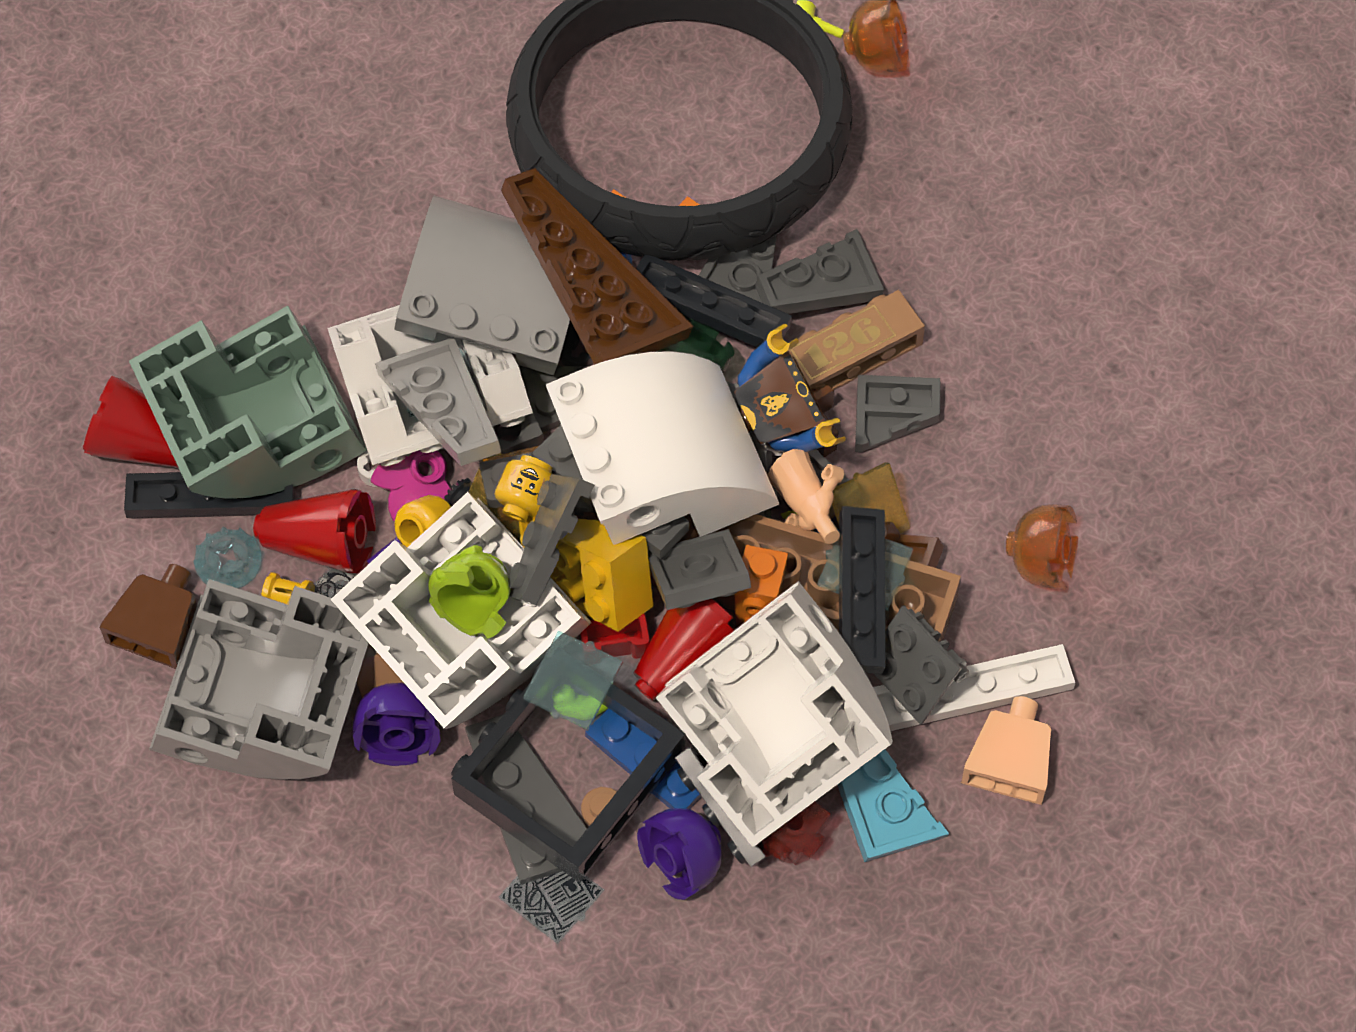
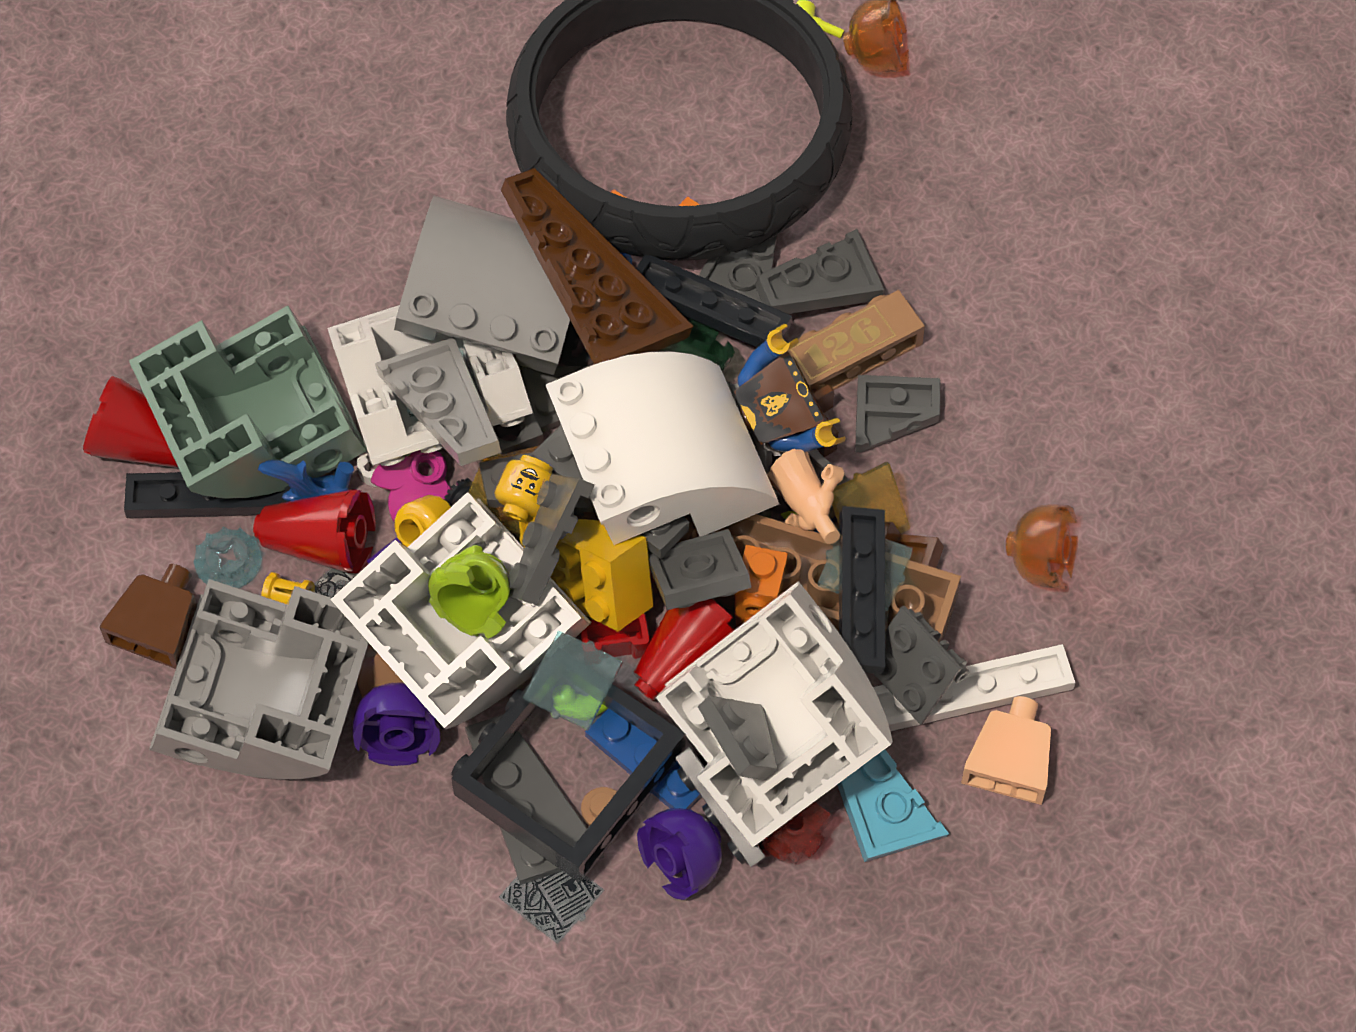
none -> blue piece [258,460,354,501]
none -> dark grey wing [698,696,777,780]

